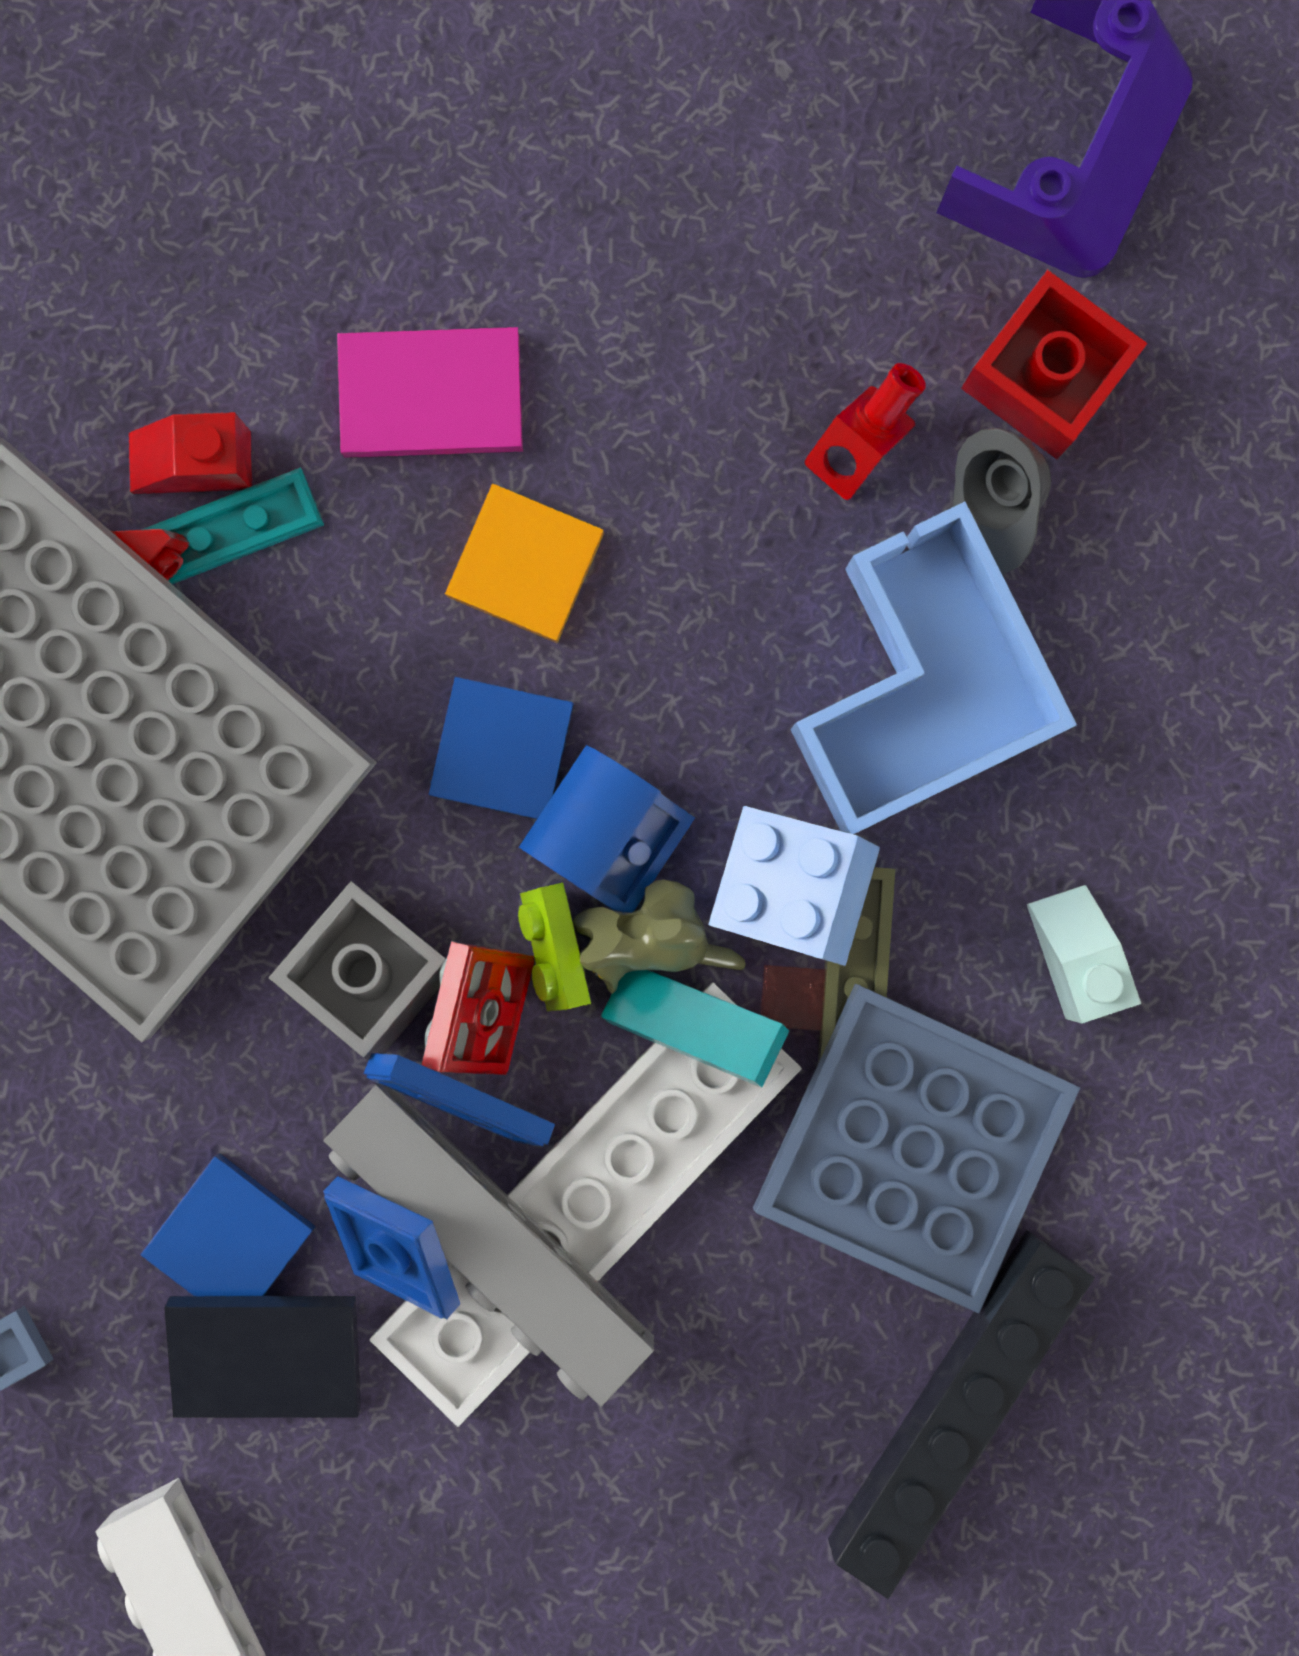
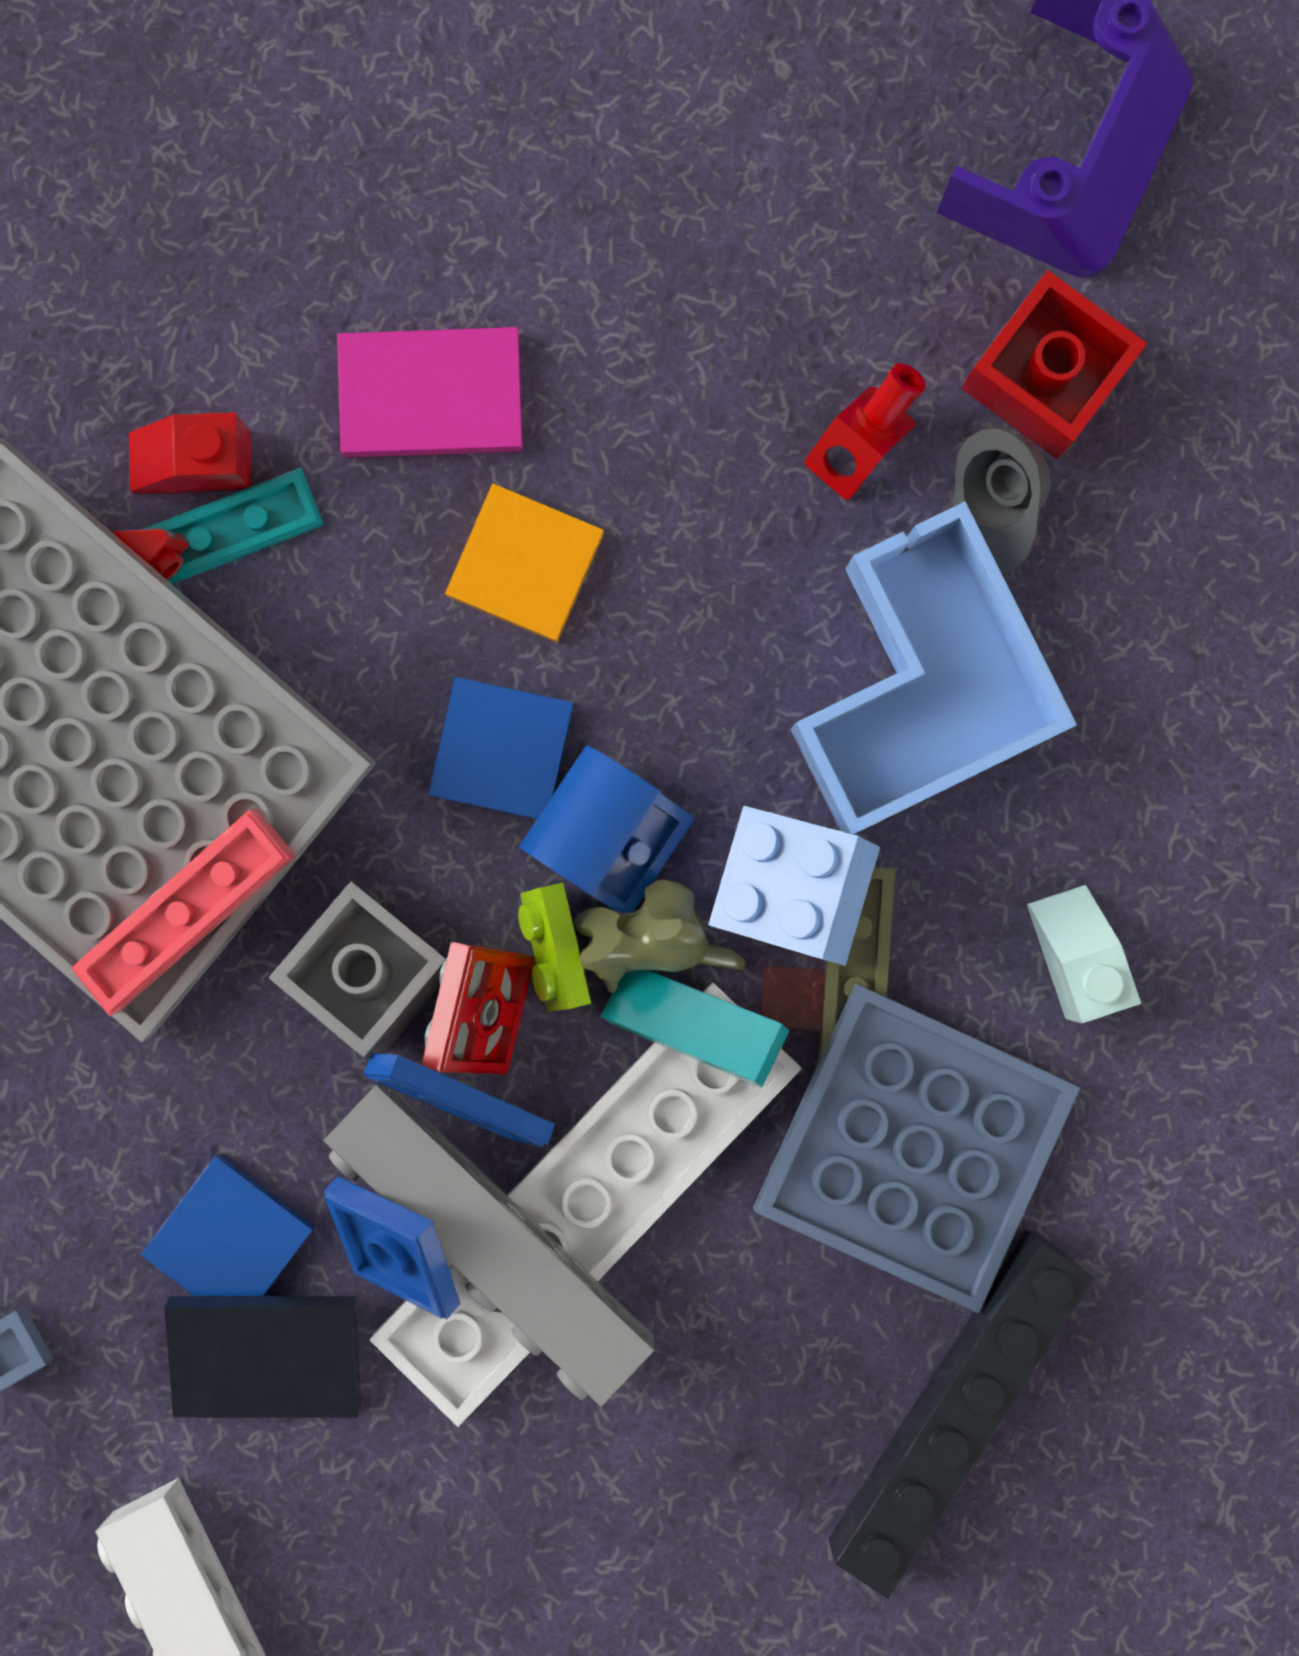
none -> coral tile [71,808,297,1016]

